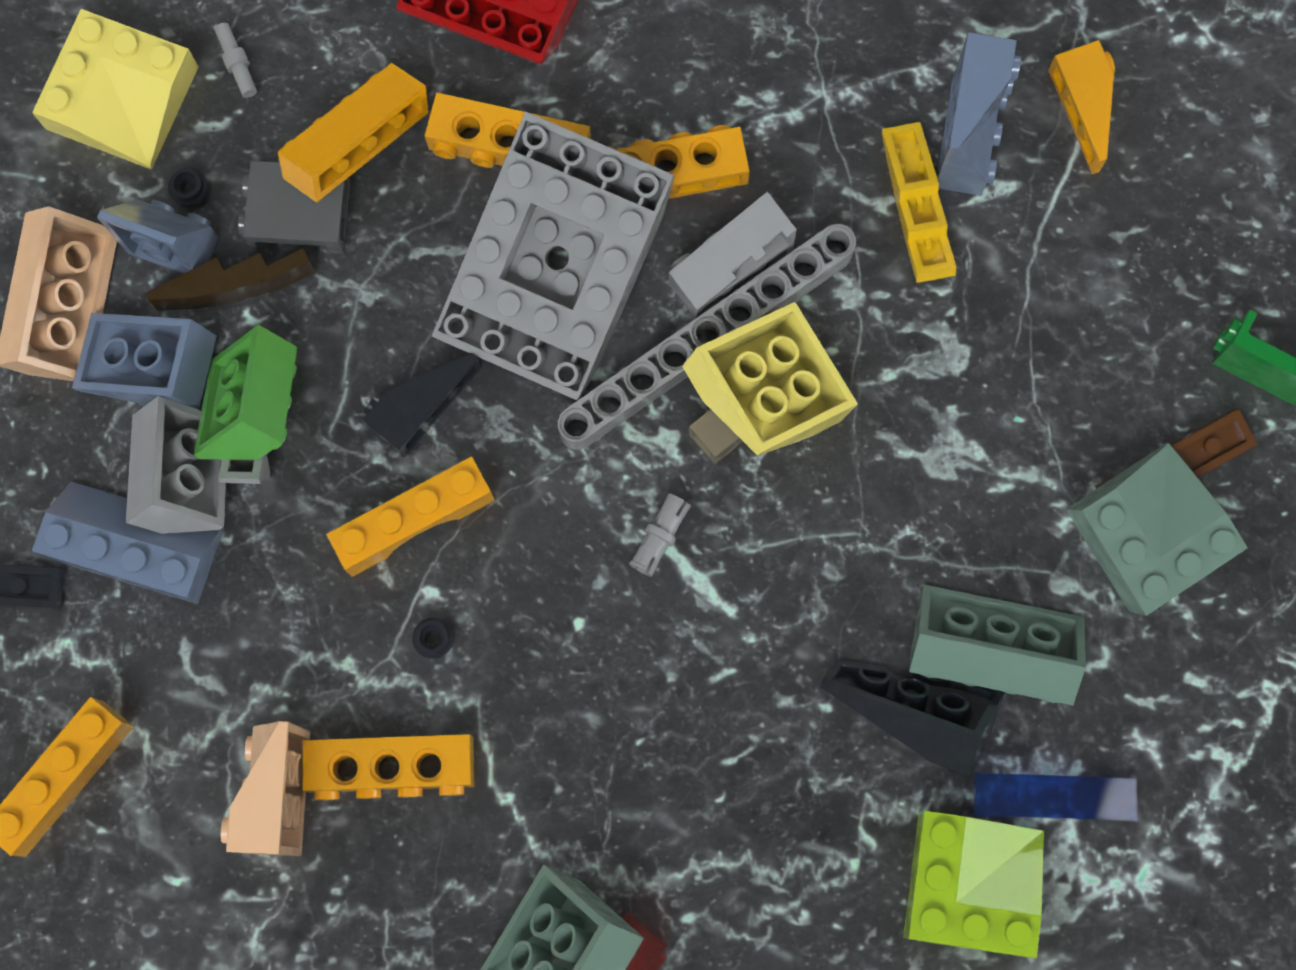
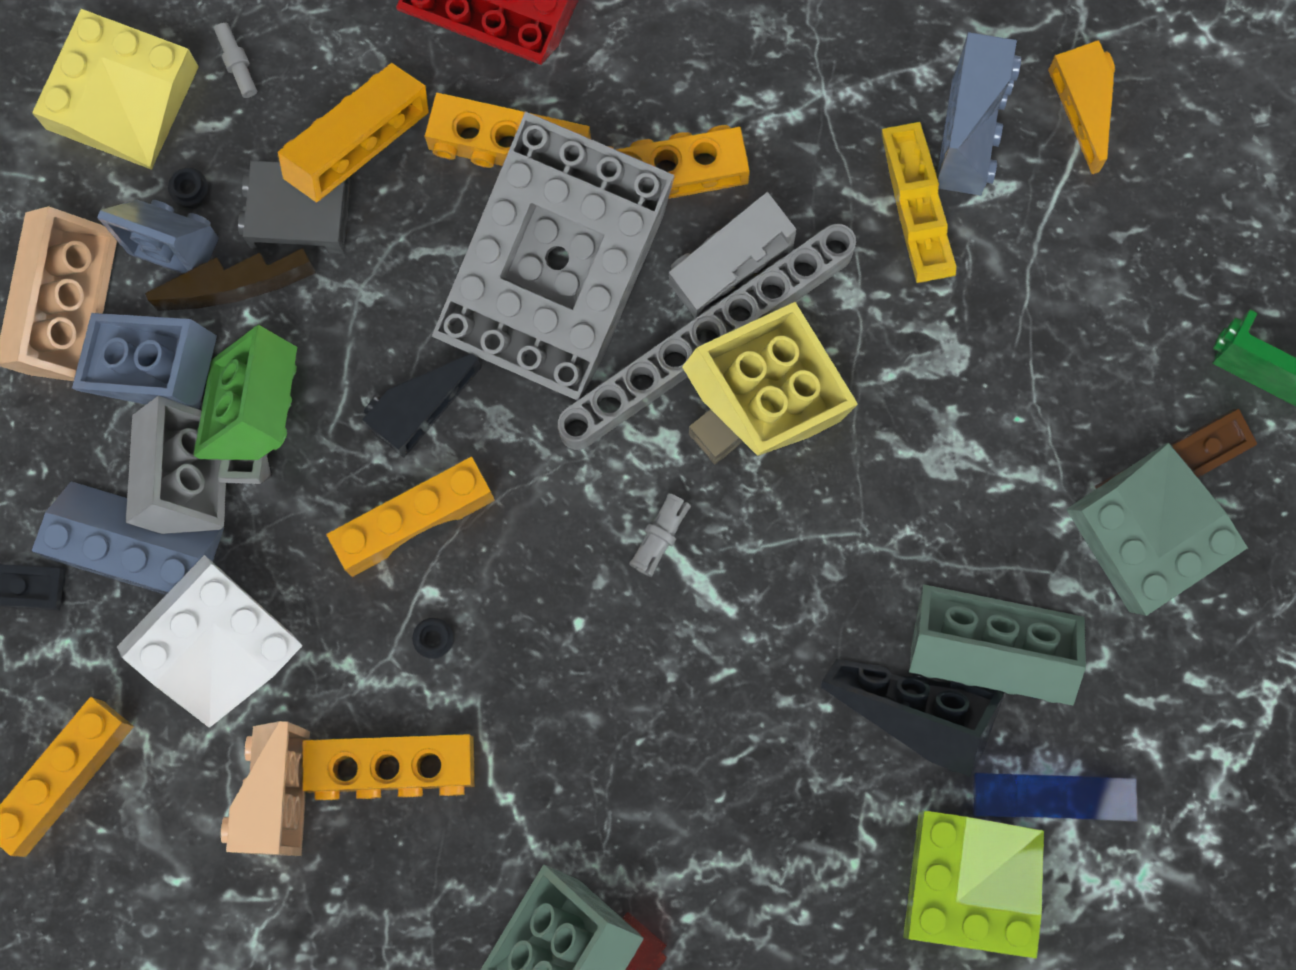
none -> white slope [117,555,302,728]

